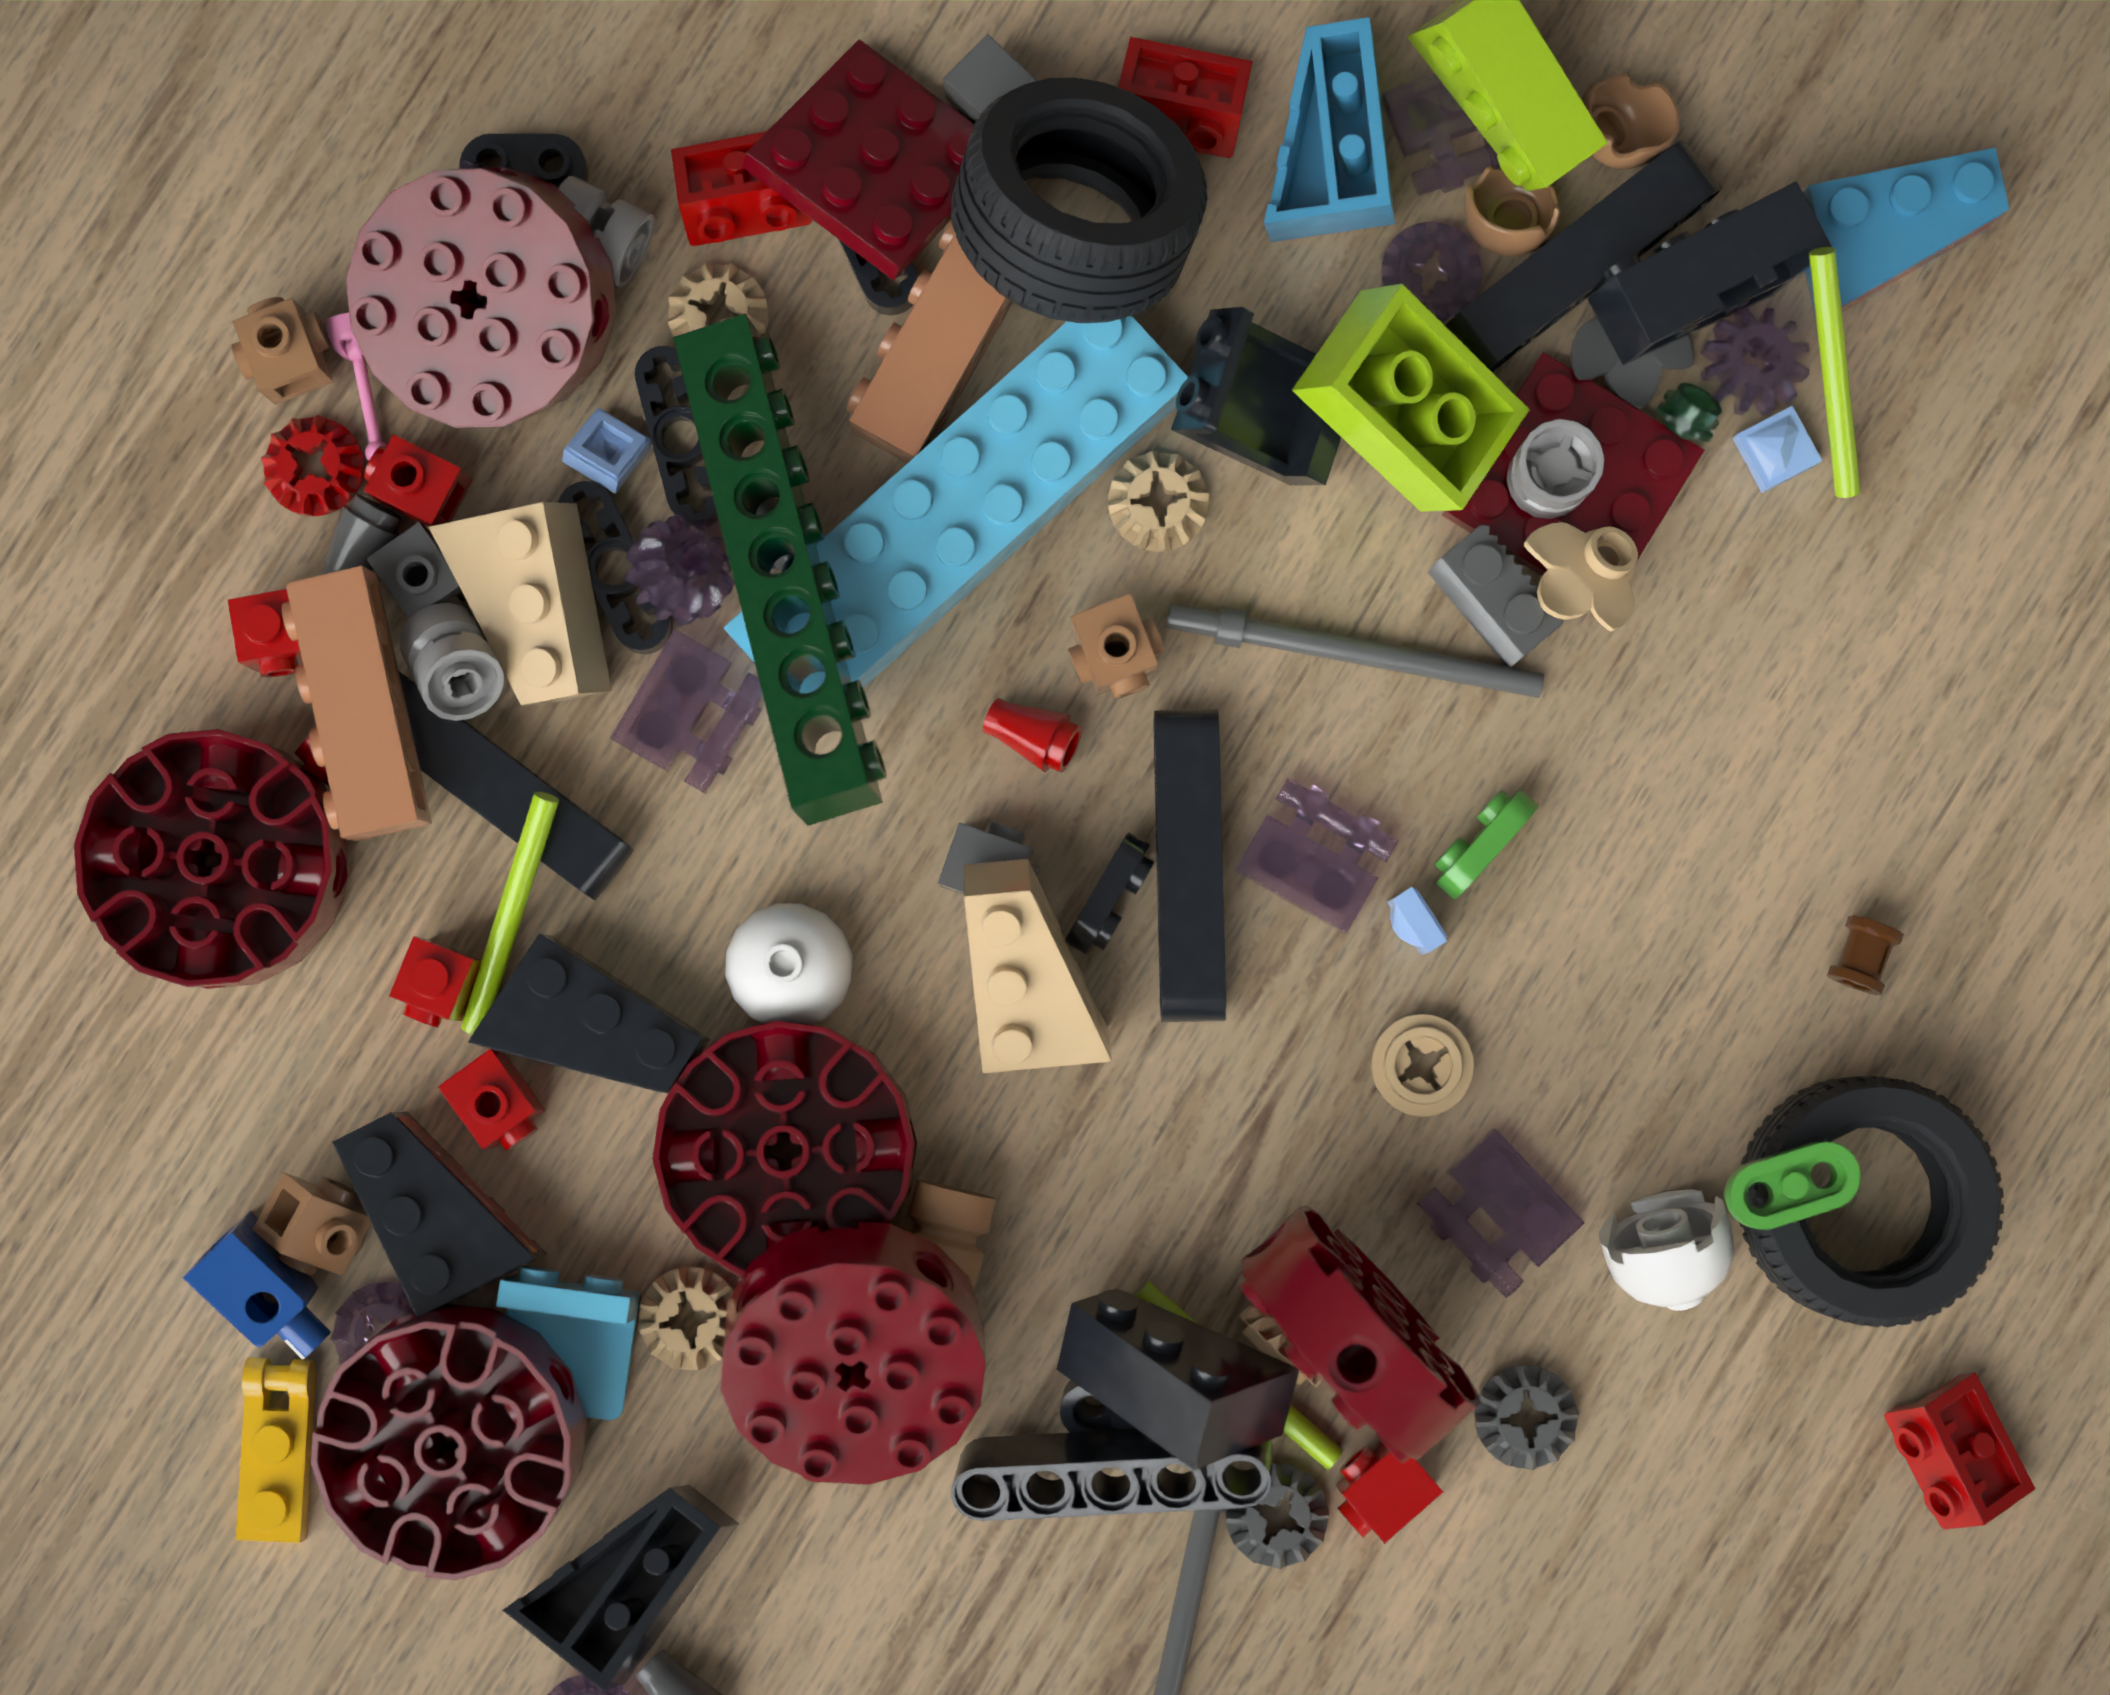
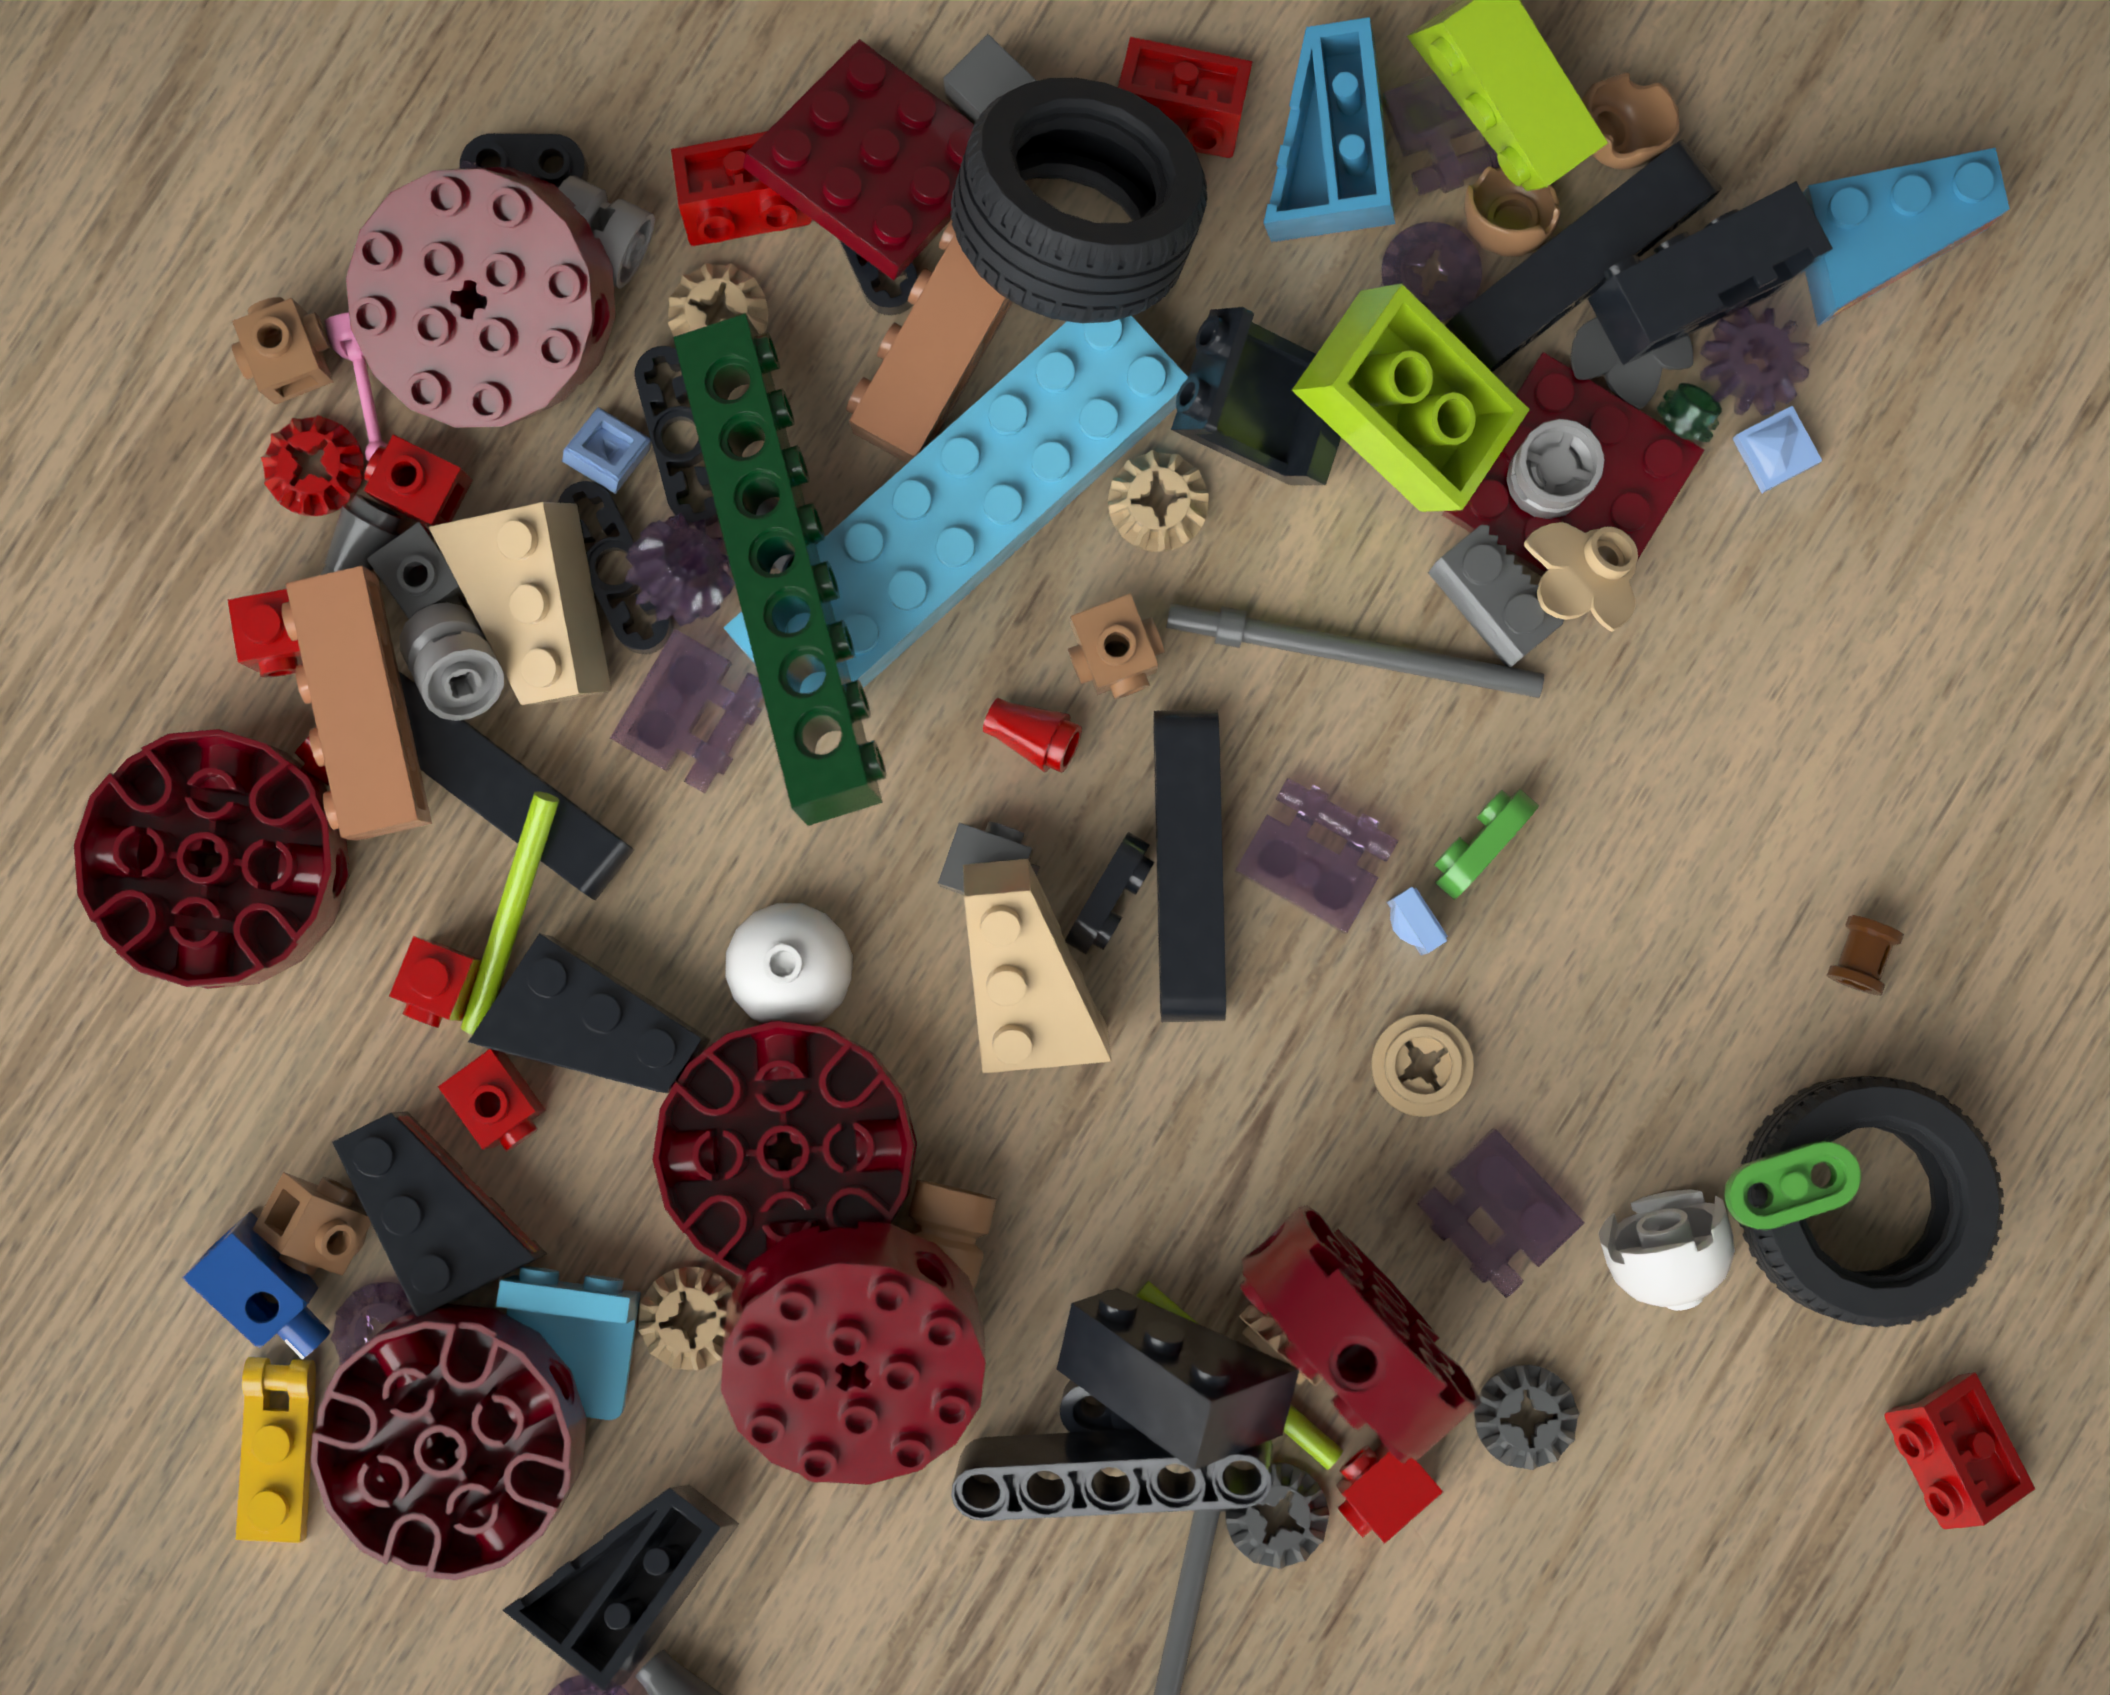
lime bar [1809,247,1861,498] -> none

